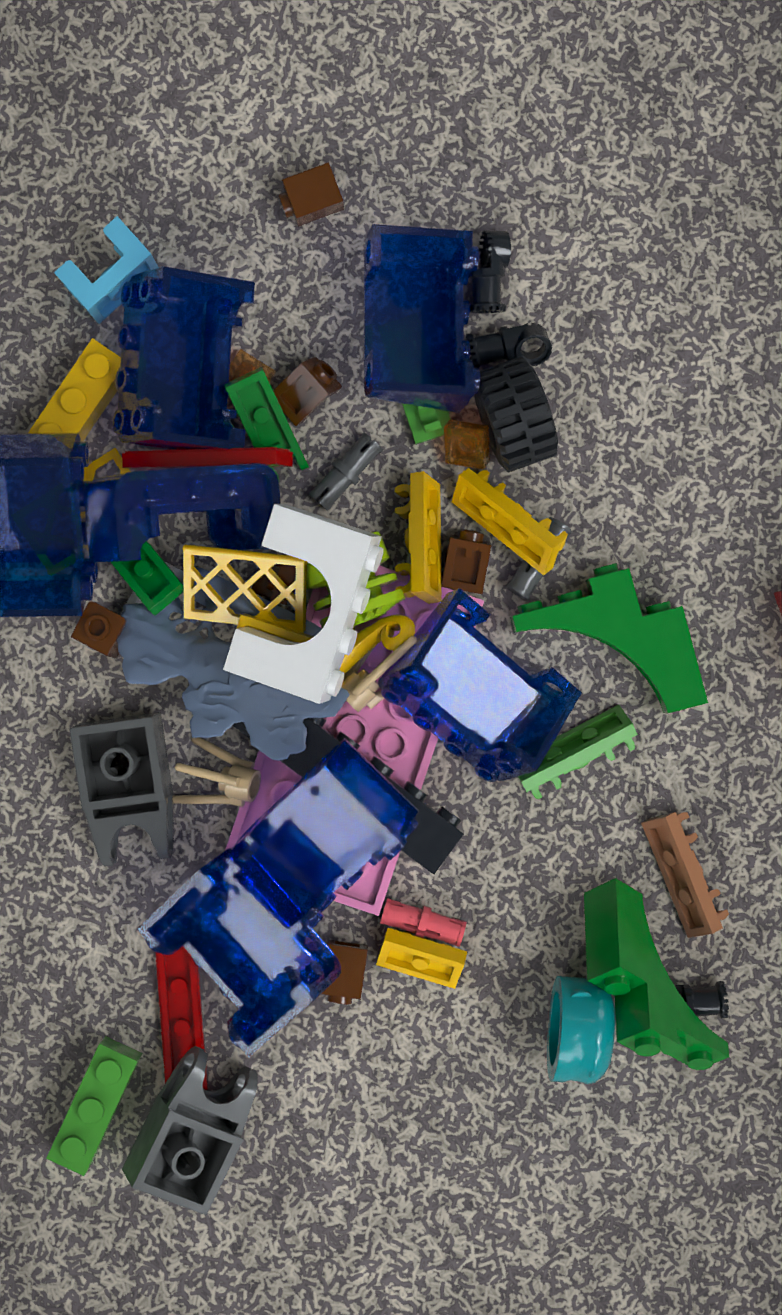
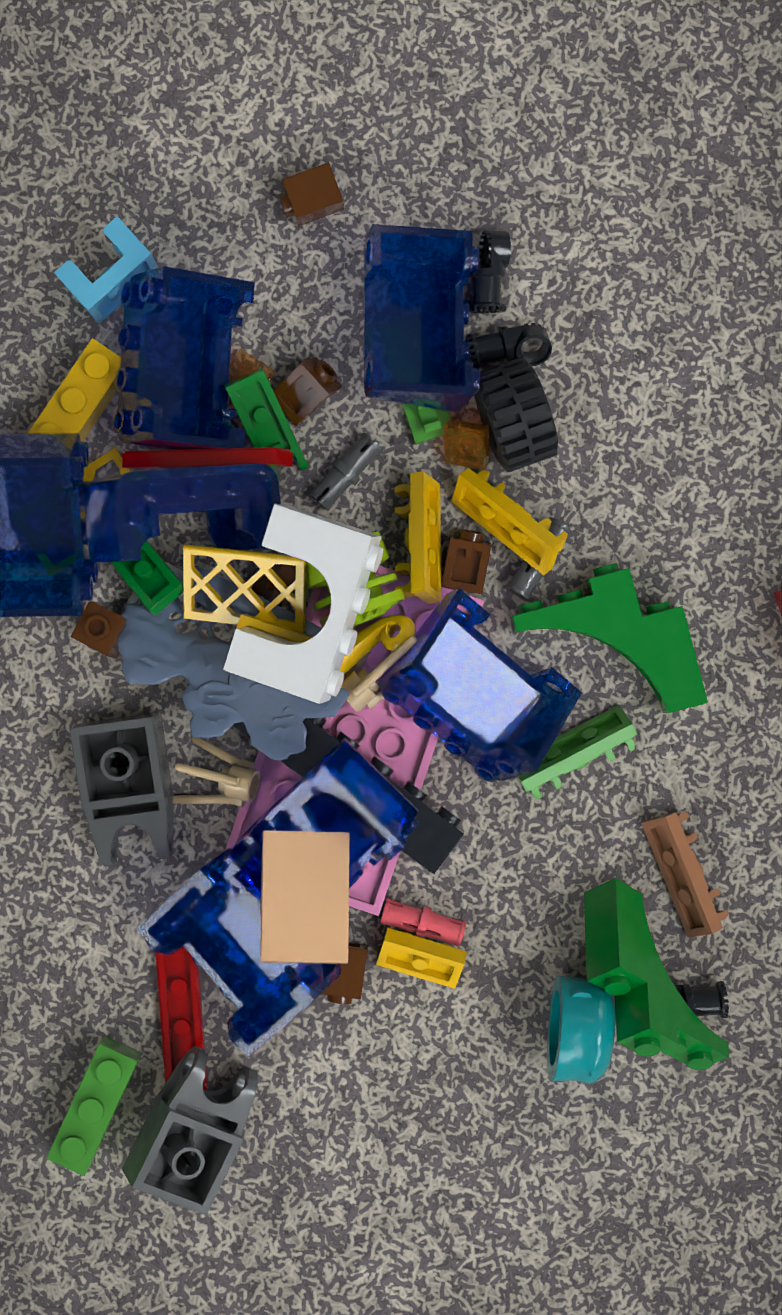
none -> light nougat tile [260,831,349,964]

